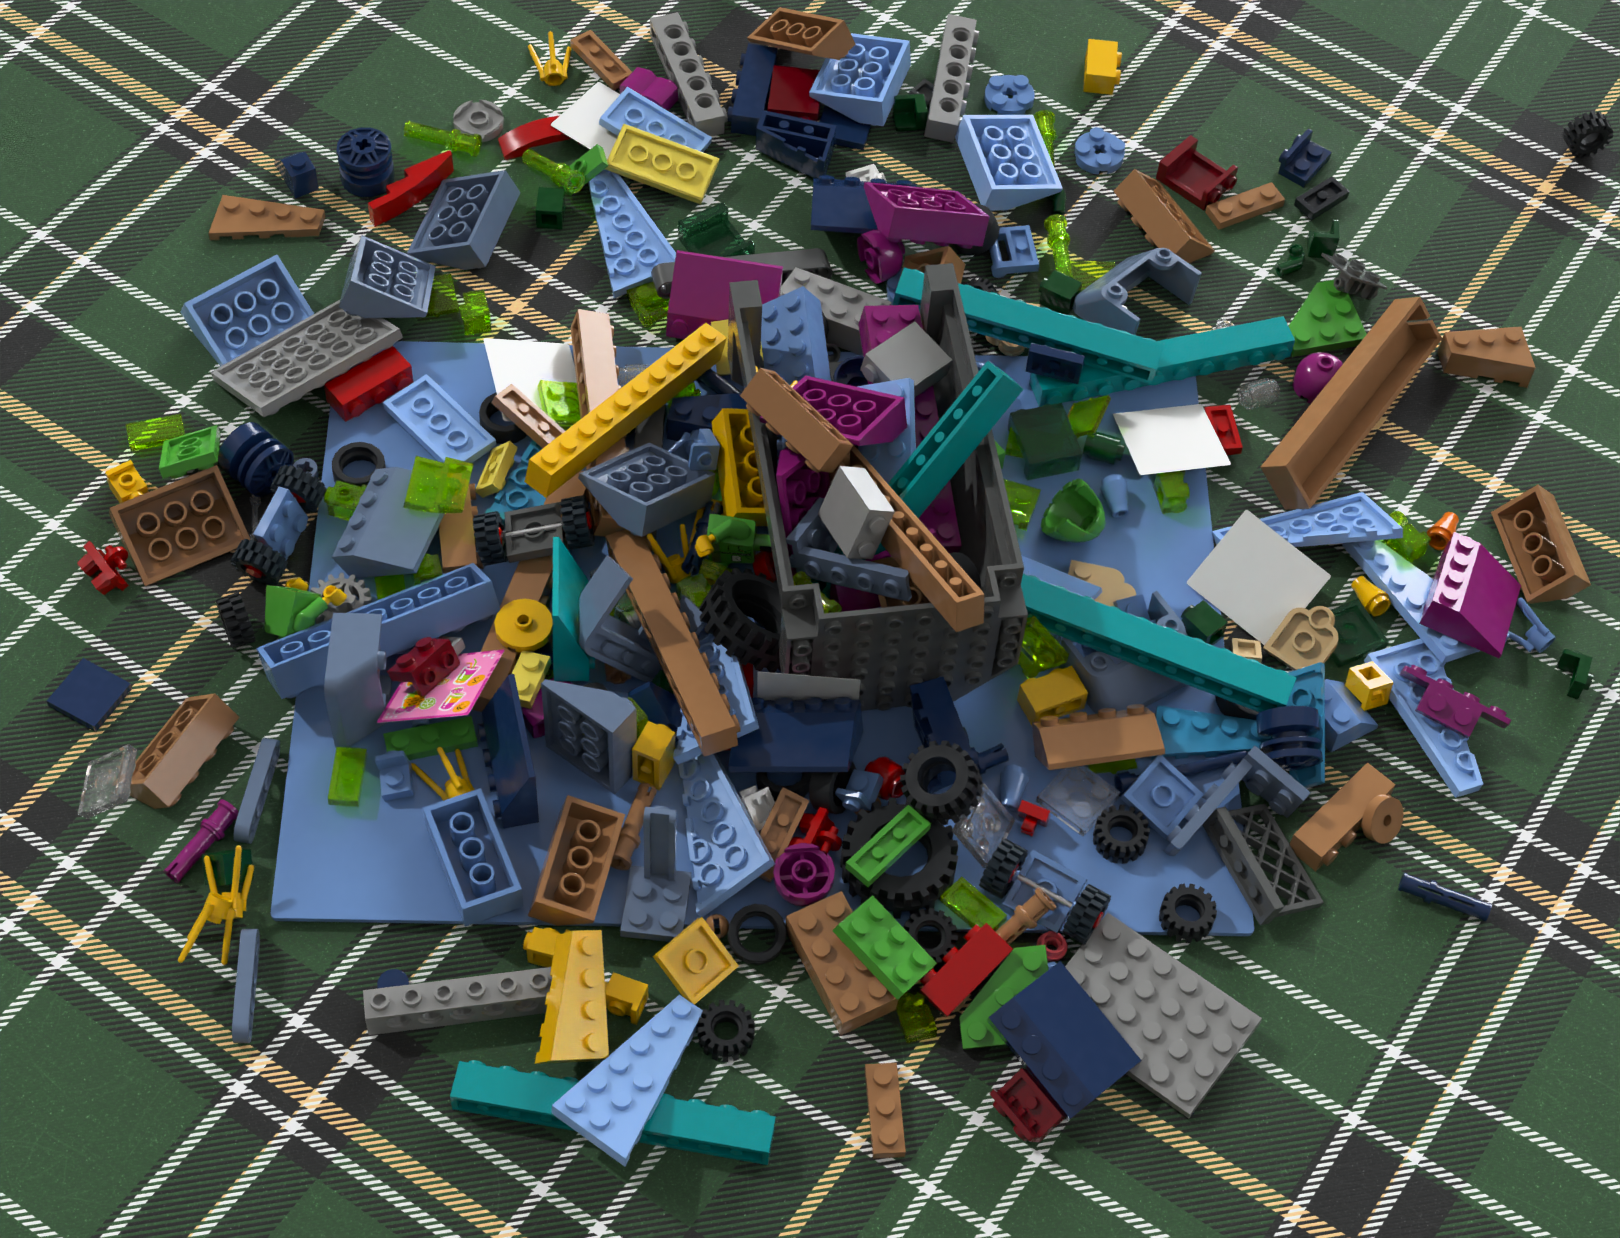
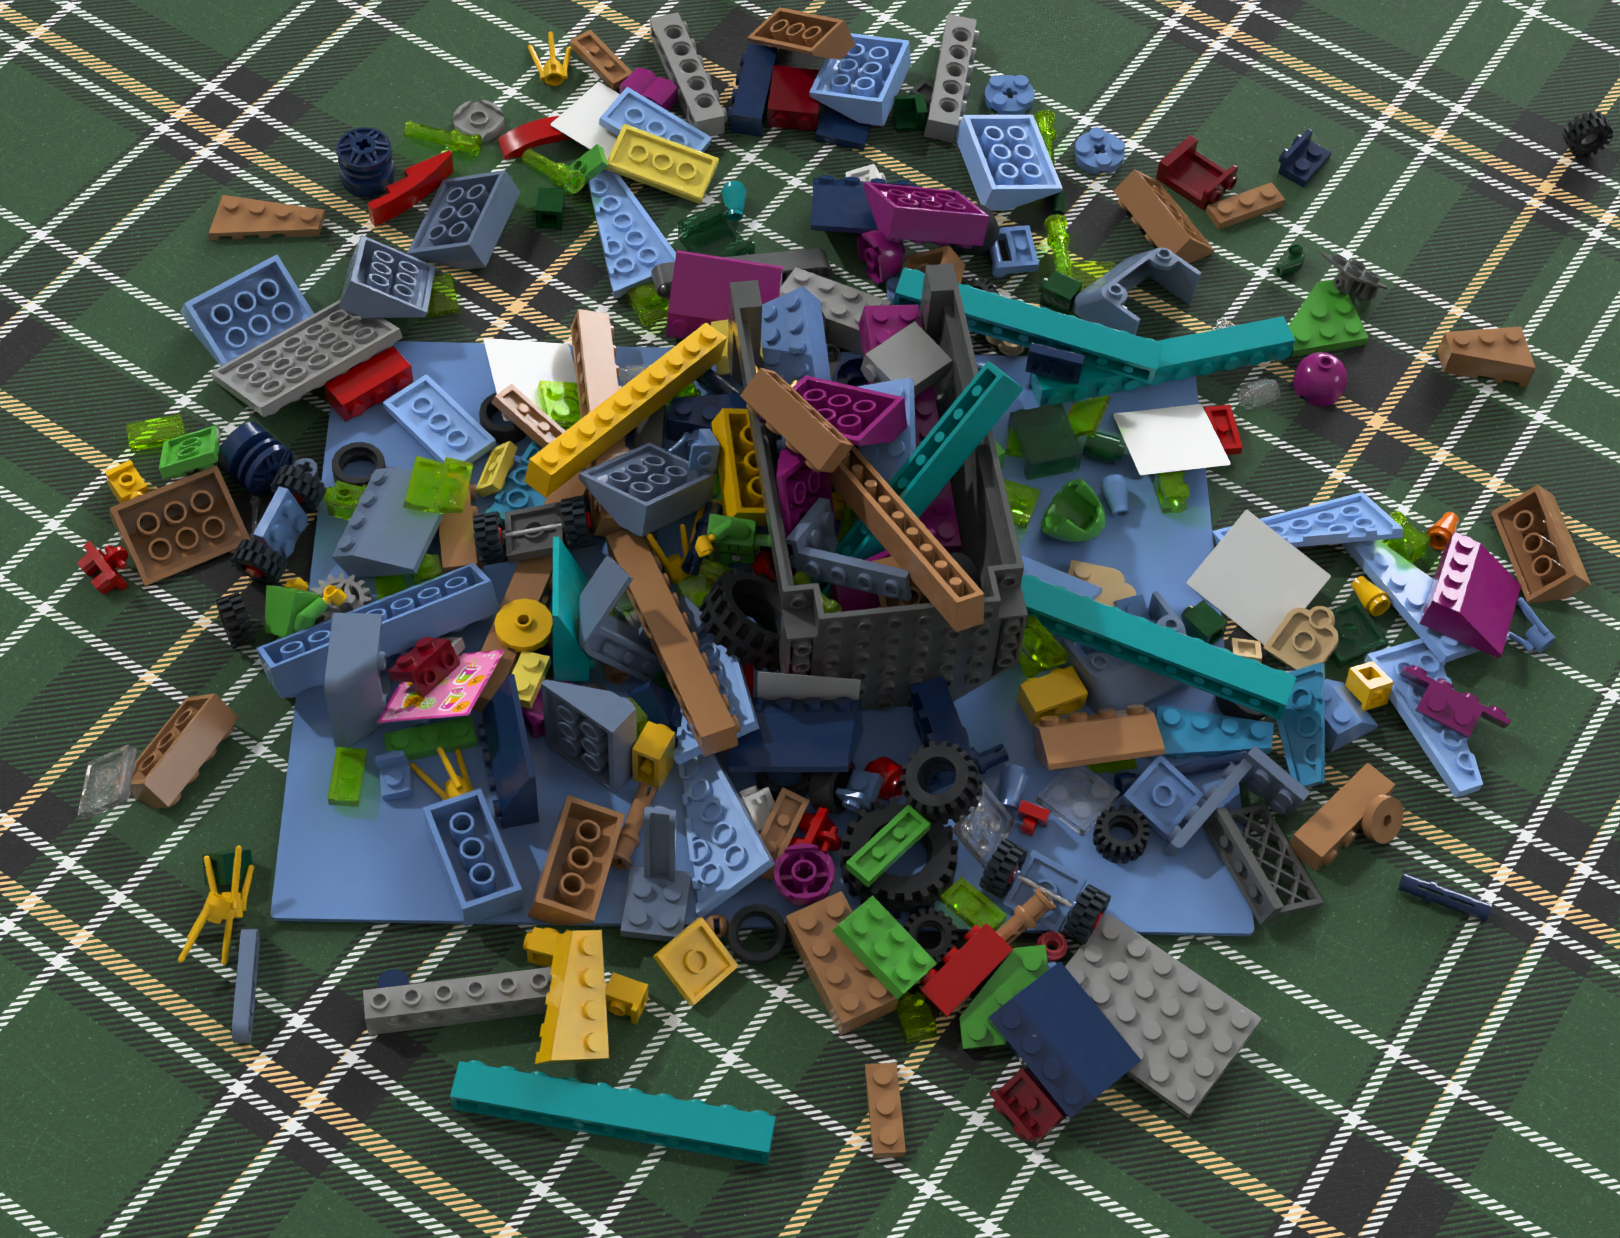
dark blue tile [47,658,132,732] -> none
magenta pin [164,799,239,883] -> none
sand blue beam [234,738,280,844] -> none
dark blue slope [274,151,319,198] -> none
clear neon green brick [459,290,491,335] -> none
light blue wing [552,995,703,1167] -> none
black tyre [698,1000,755,1062] -> none
dark blue wedge [756,110,837,178] -> none
light grey brick [818,466,895,559] -> none
yellow brick [1083,39,1122,95] -> none
black tyre [1159,883,1217,943] -> none
dark blue wheel [1256,706,1323,771] -> none
medium nougat piece [1261,297,1442,510] -> none
black plate [1294,176,1350,221] -> none
dark green panel [1307,220,1340,258] -> none
dark green bracket [1556,649,1593,699] -> none
none -> teal cone [721,181,747,221]

